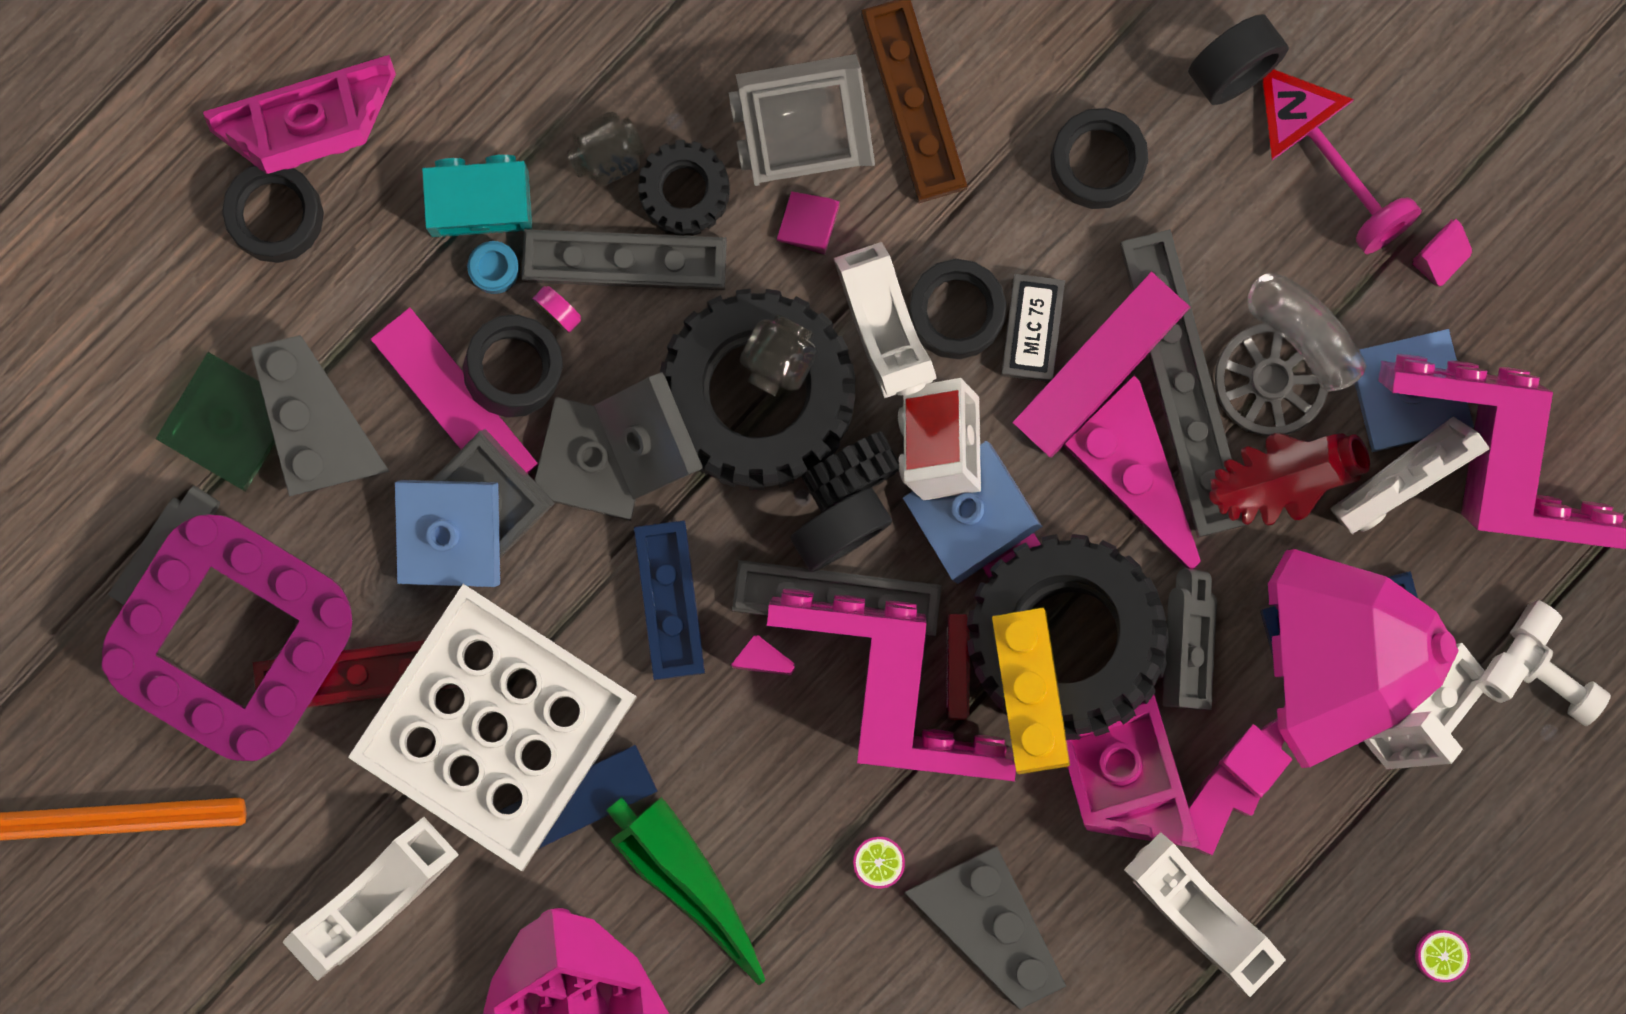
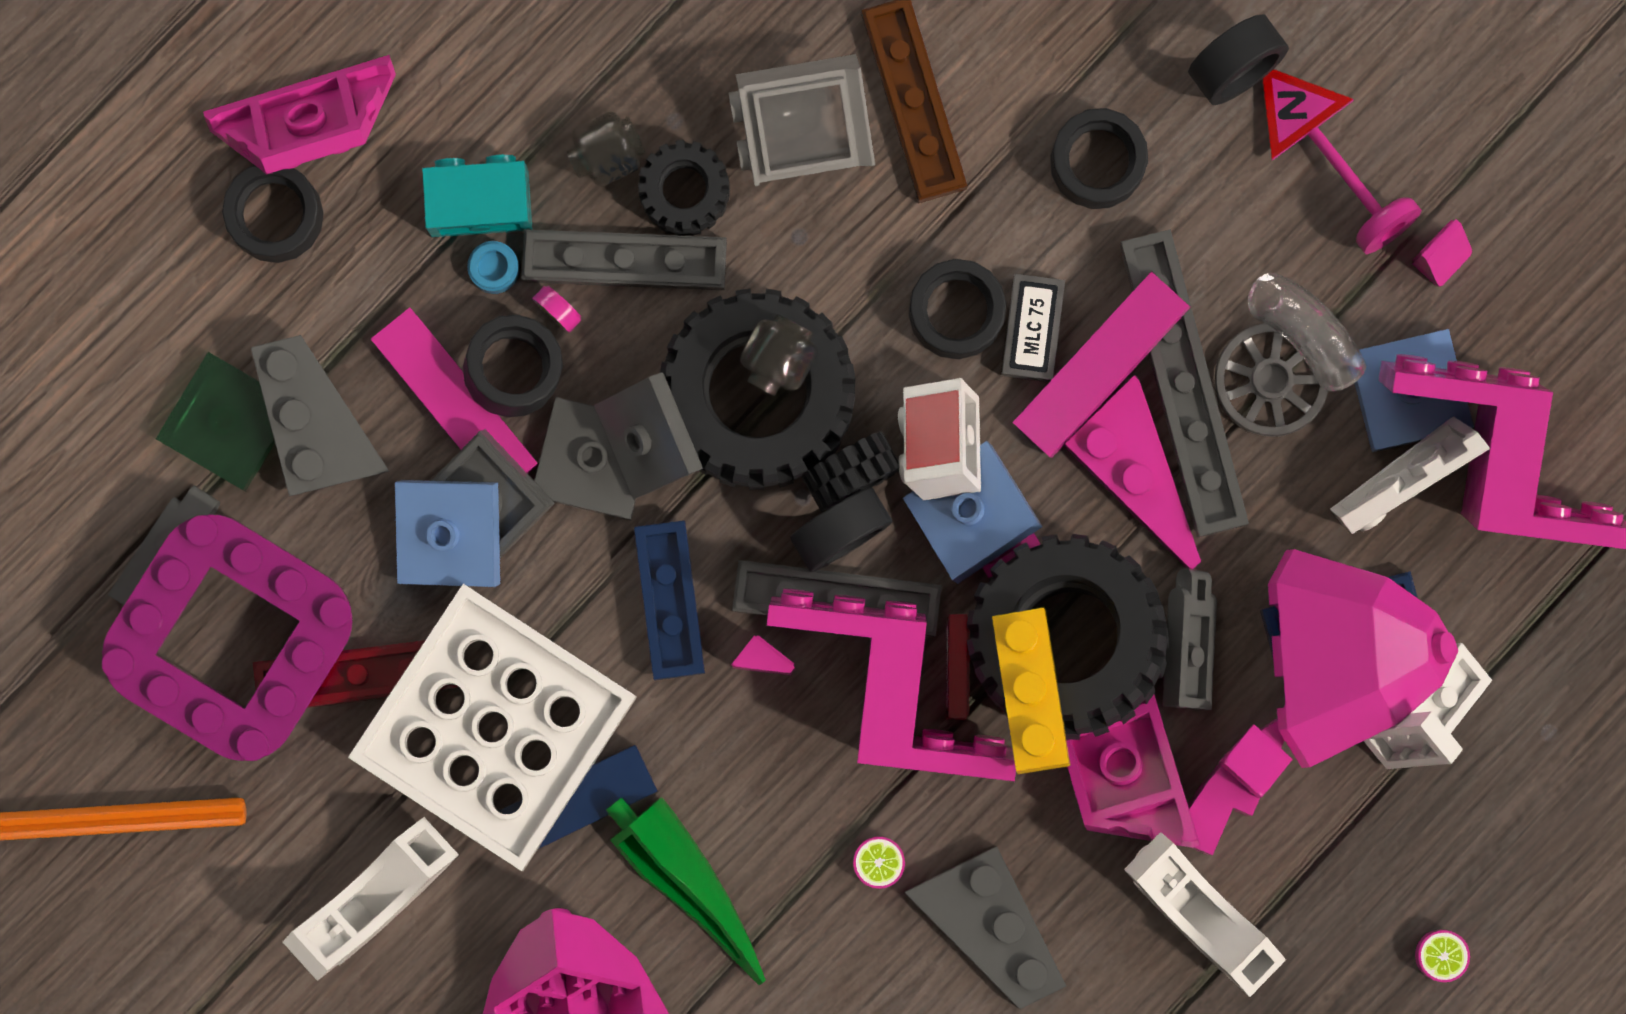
dark pink slope [777,191,840,255] -> none
white arch [834,242,937,398] -> none
dark red plant [1209,433,1370,525] -> none
white bar [1476,600,1611,726] -> none

